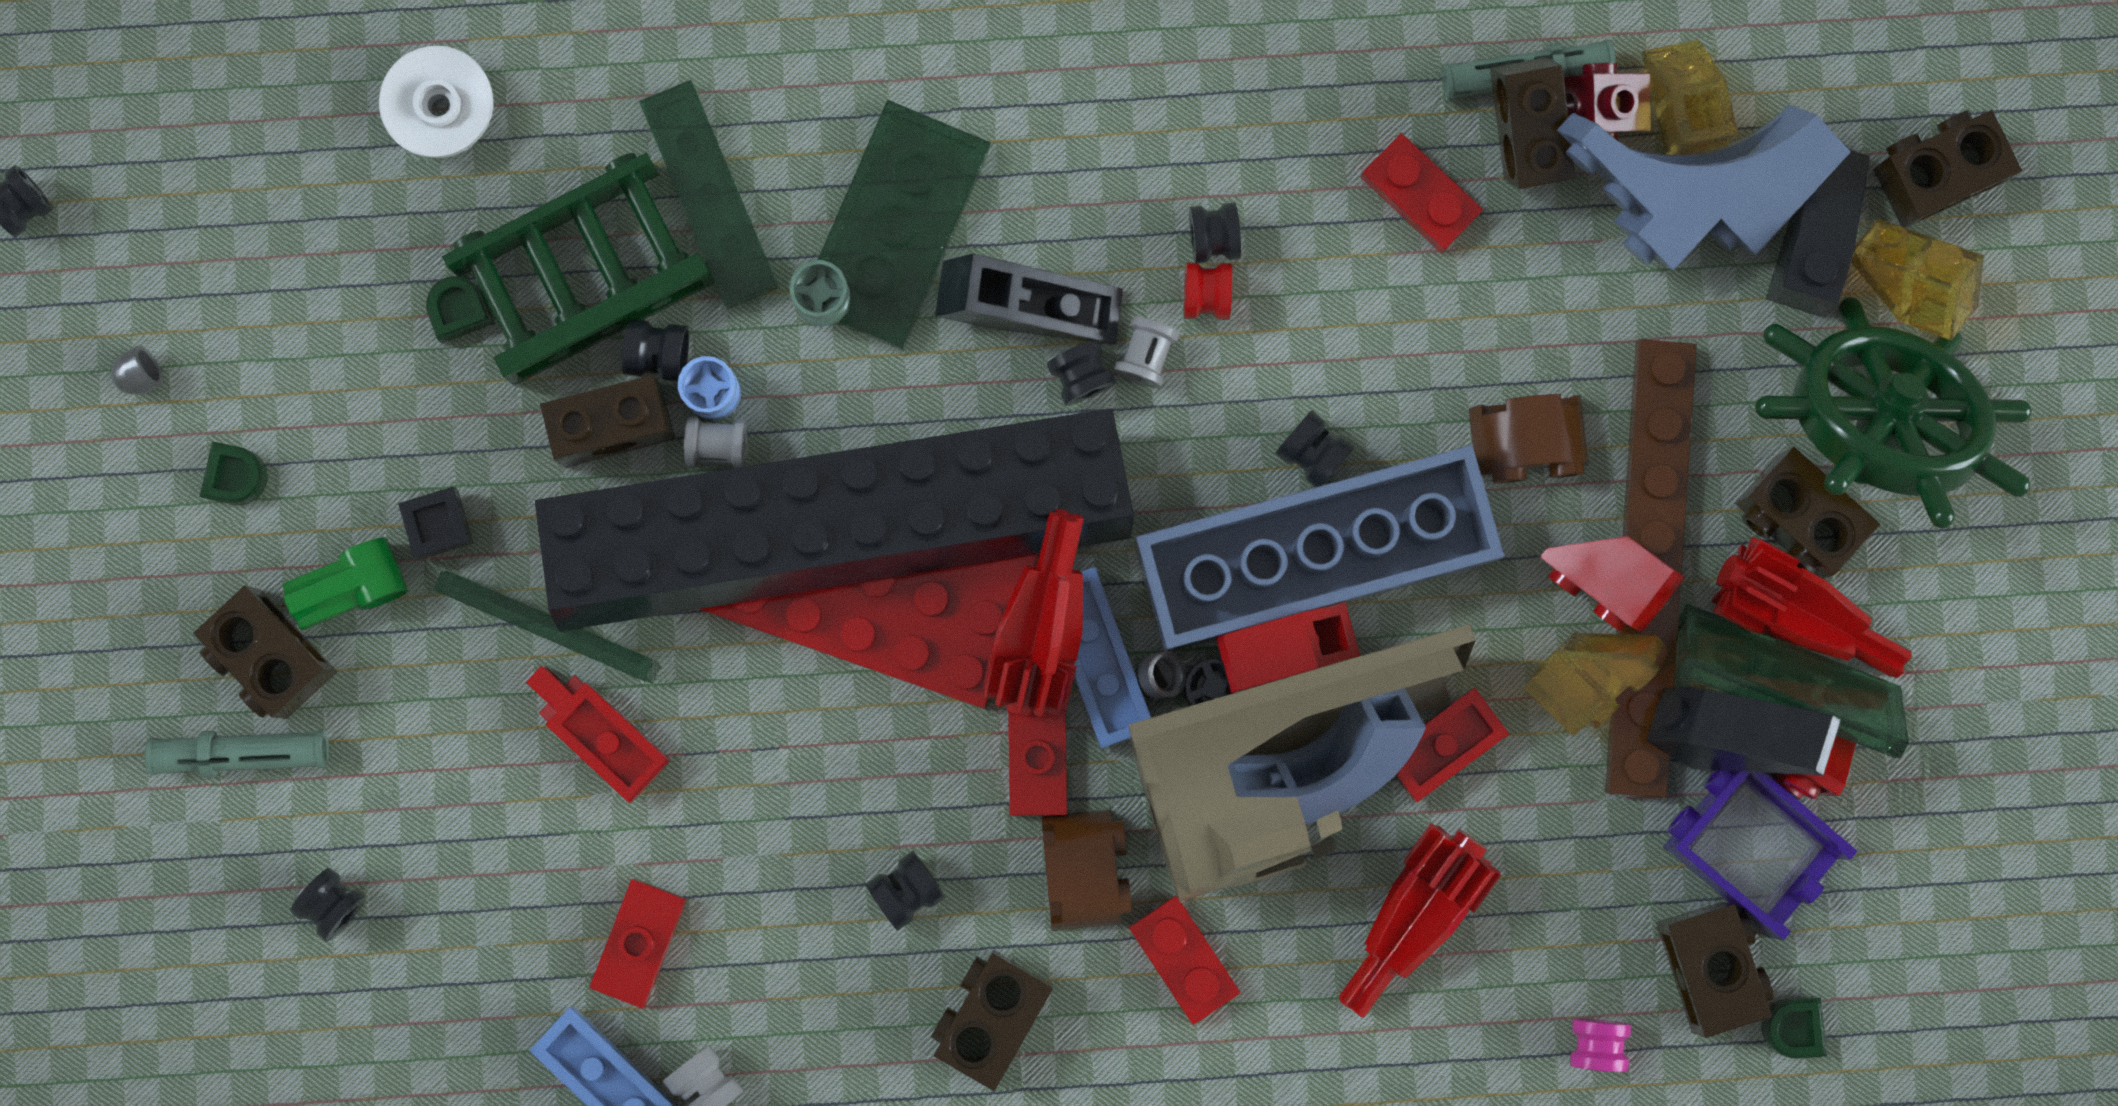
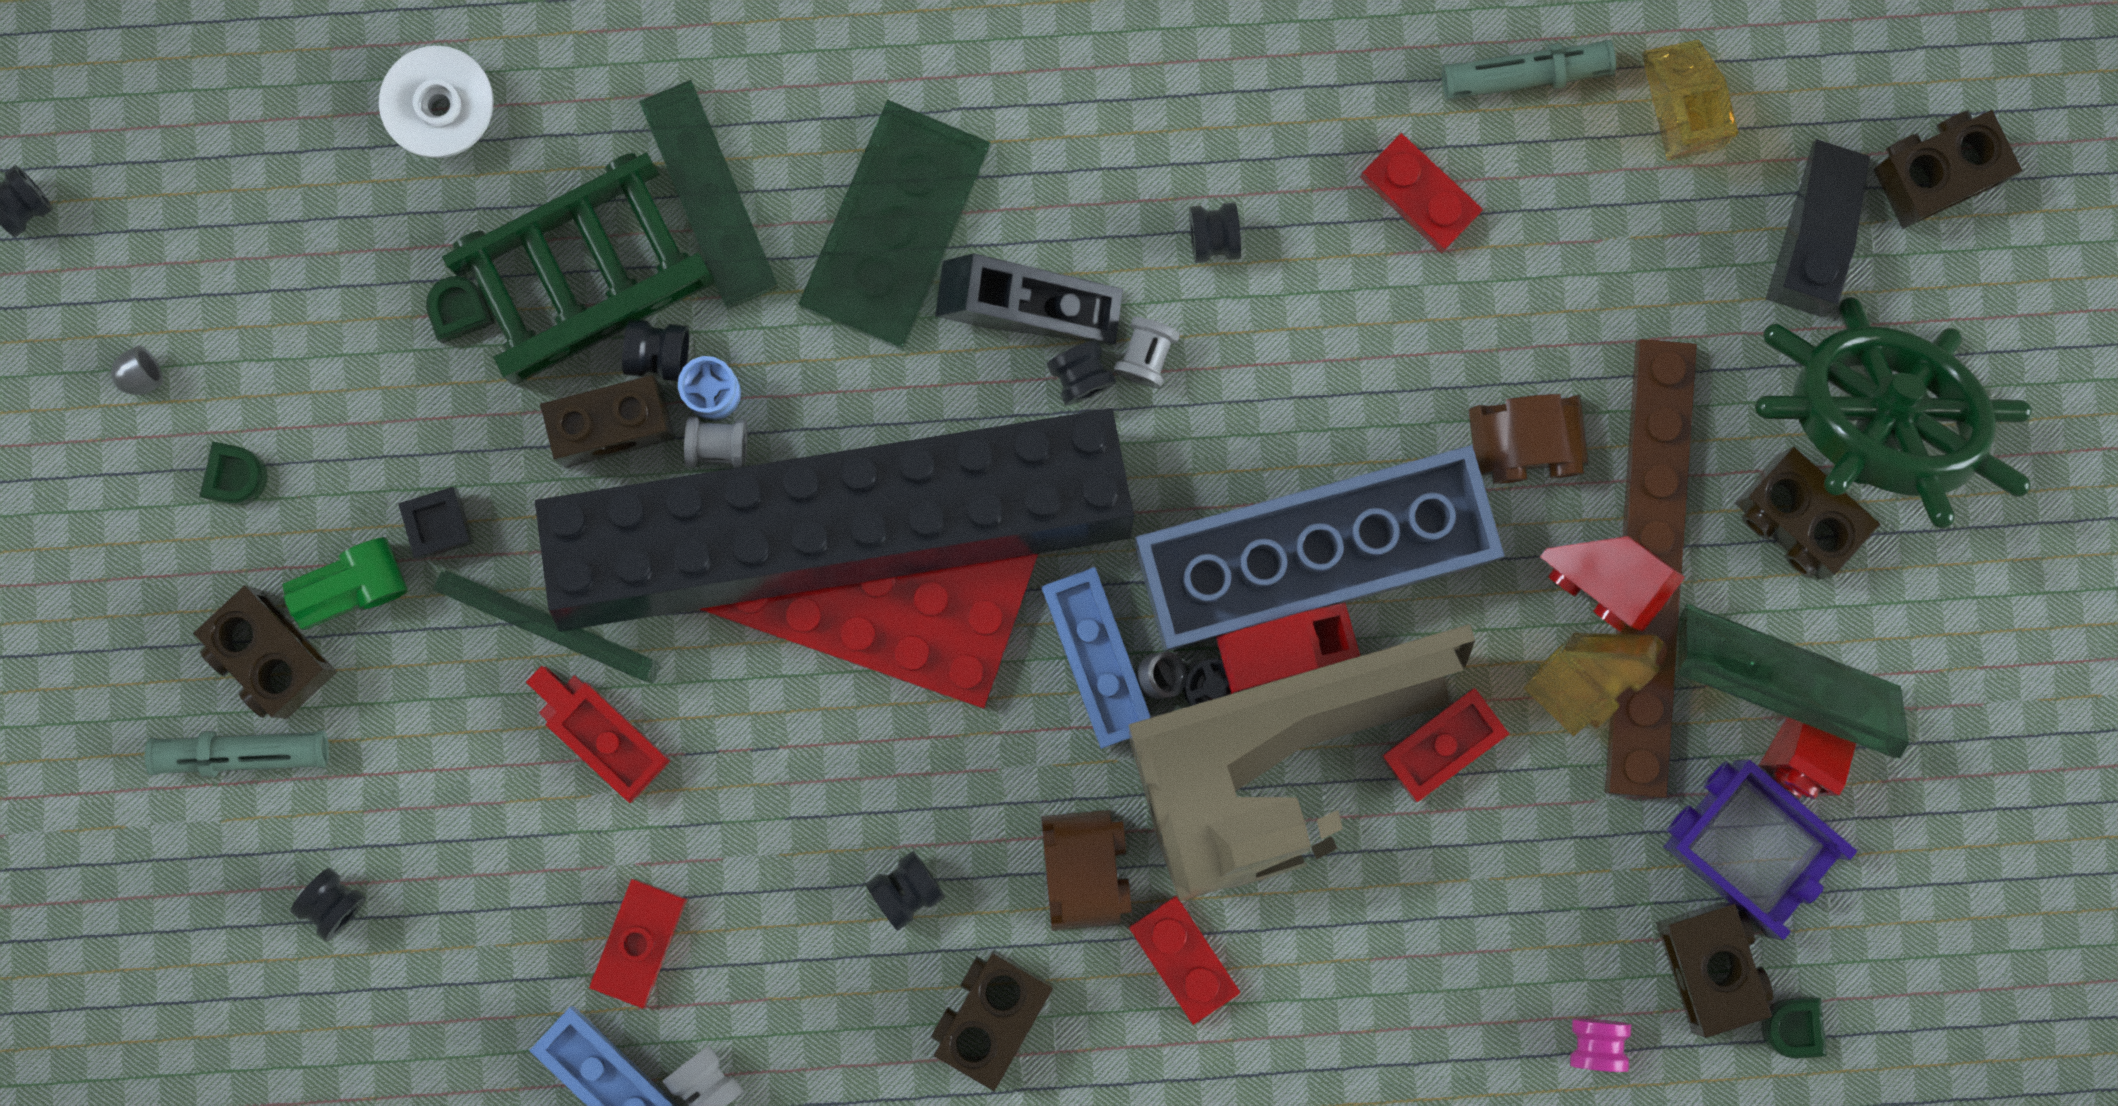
sand green wheel [789,260,851,327] -> none
red piece [982,509,1084,717] -> none
red plate [1008,709,1067,816] -> none
red wheel [1183,262,1232,320] -> none
sand blue arch [1227,688,1426,825] -> none
black wheel [1275,410,1355,488] -> none
red piece [1338,823,1502,1018] -> none
dark brown brick [1490,57,1575,189] -> none
sand blue arch [1557,105,1850,270] -> none
brick [1564,63,1651,141] -> none
black slope [1646,688,1841,775] -> none
red piece [1712,537,1912,678] -> none
clear yellow slope [1851,219,1984,340] -> none

